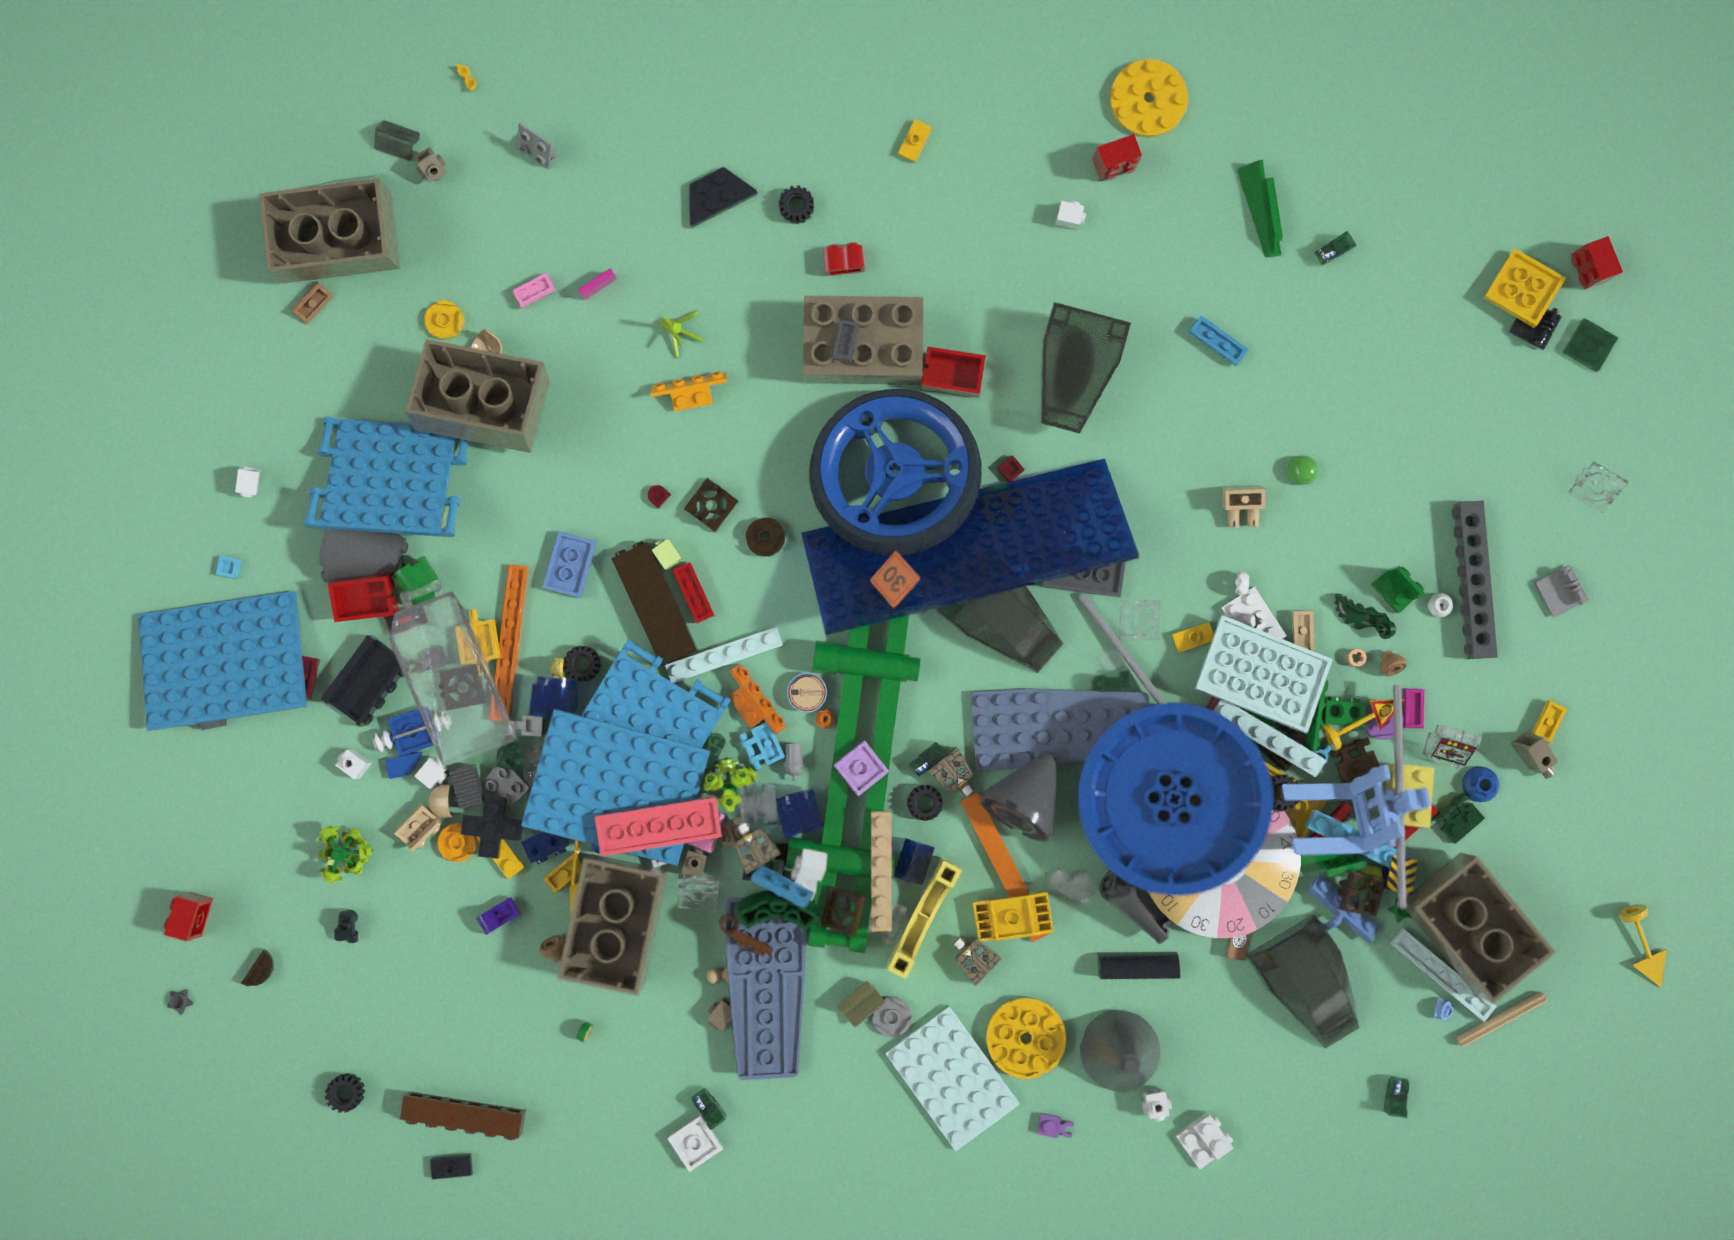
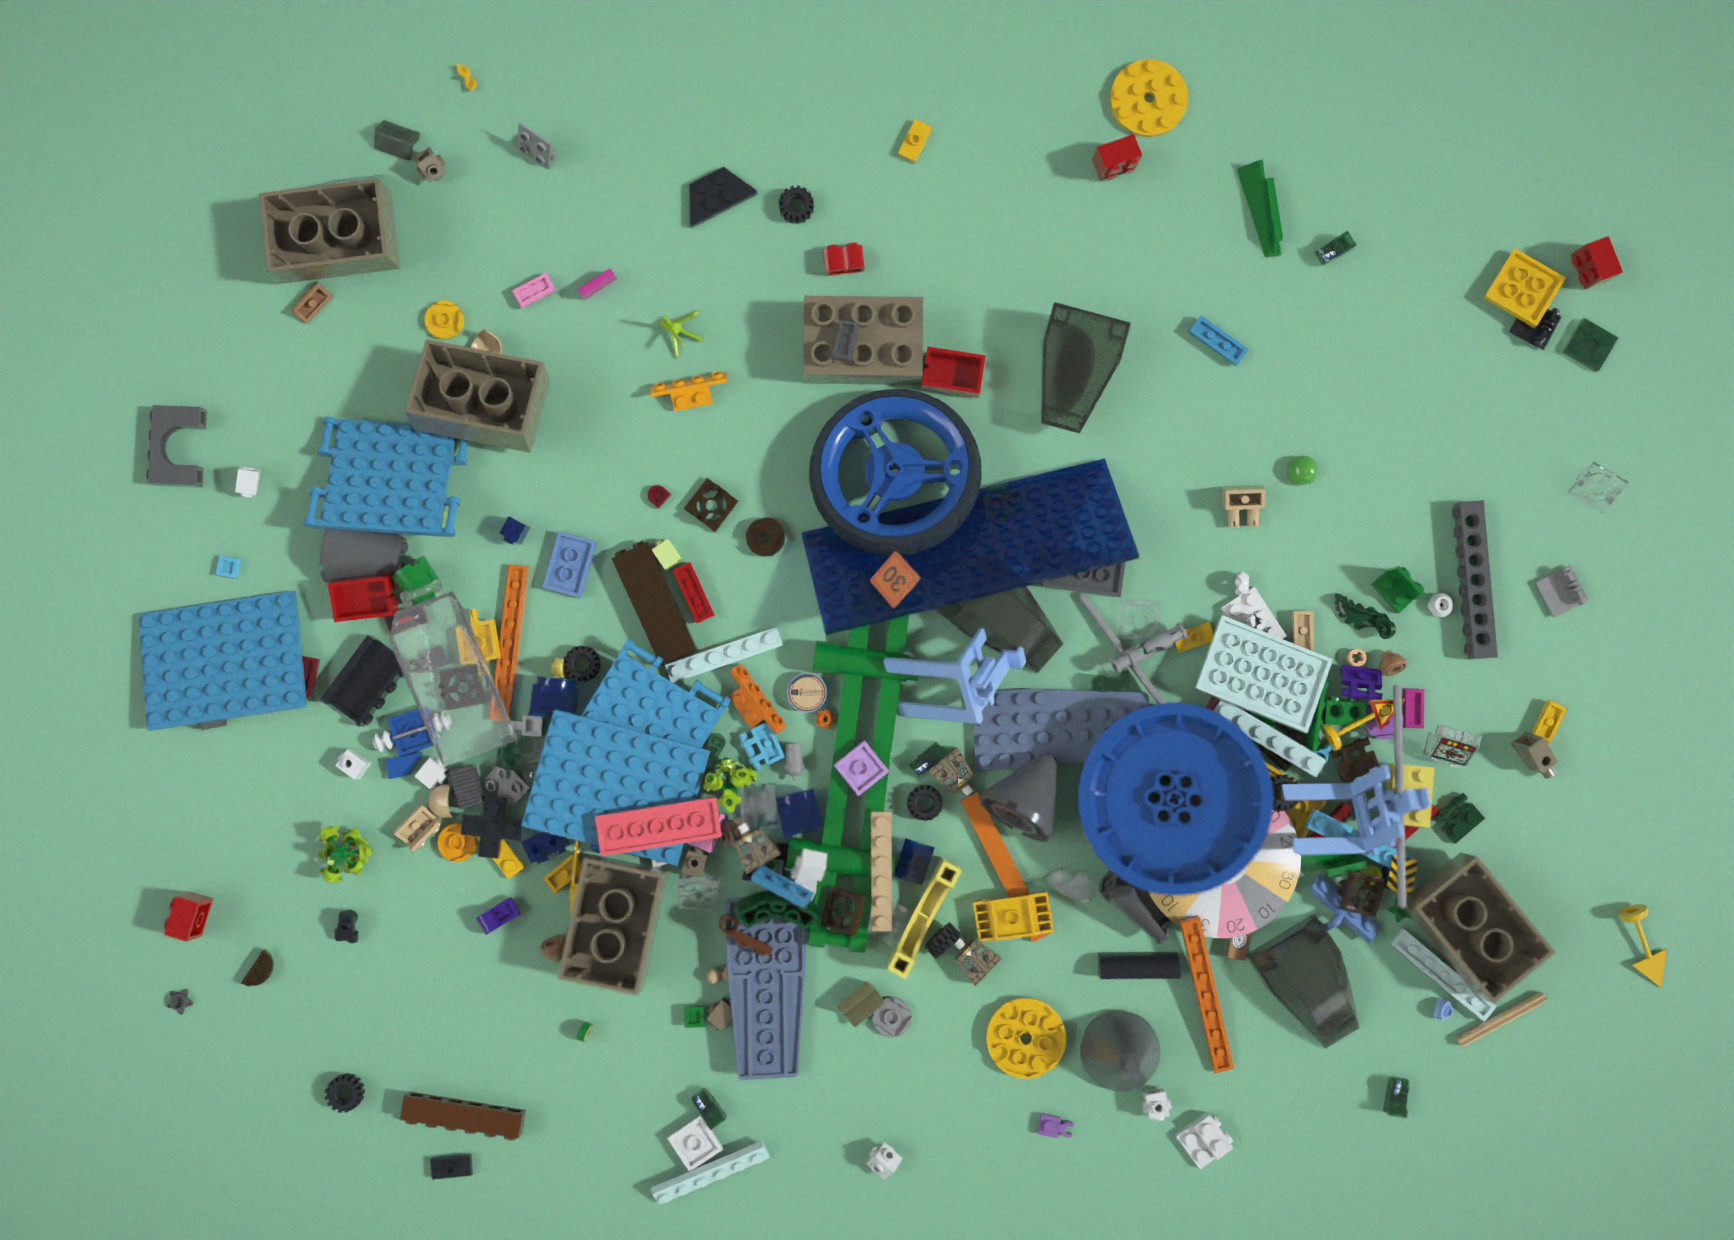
light aqua plate [885,1006,1020,1151] -> none
dark red tile [997,455,1025,483] -> none
white brick [1055,201,1086,230] -> none
blue piece [1462,766,1500,802] -> none
none -> dark grey arch [146,405,207,487]
none -> clear blue brick [499,516,530,545]
none -> light aqua plate [651,1141,770,1205]
none -> green plate [684,1006,705,1028]
none -> white brick [866,1142,903,1180]
none -> light blue piece [883,628,1026,725]
none -> black tyre [924,922,961,959]
none -> light grey piece [1110,623,1188,674]
none -> orange tile [1179,916,1234,1073]
none -> dark purple plate [1340,665,1383,701]

